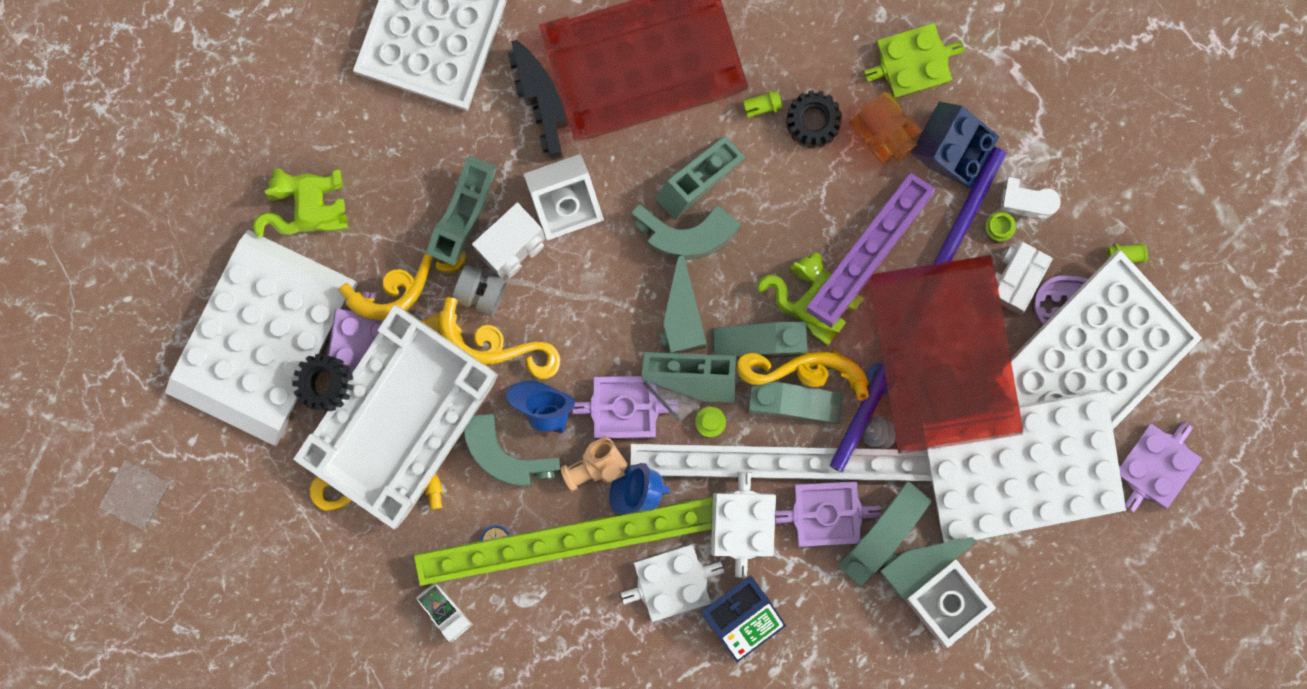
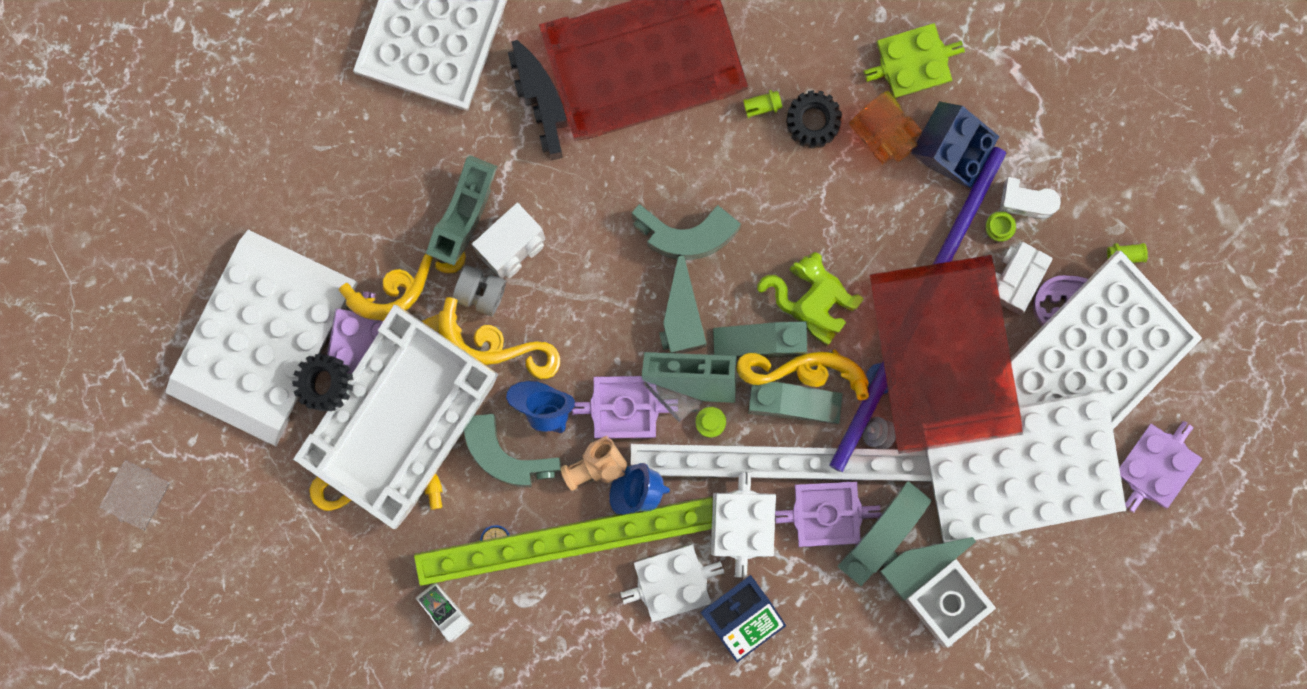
lime animal [253,169,348,238] -> none
white slope [524,154,604,240] -> none
sand green slope [655,136,746,220] -> none
medium lavender plate [806,172,936,328] -> none

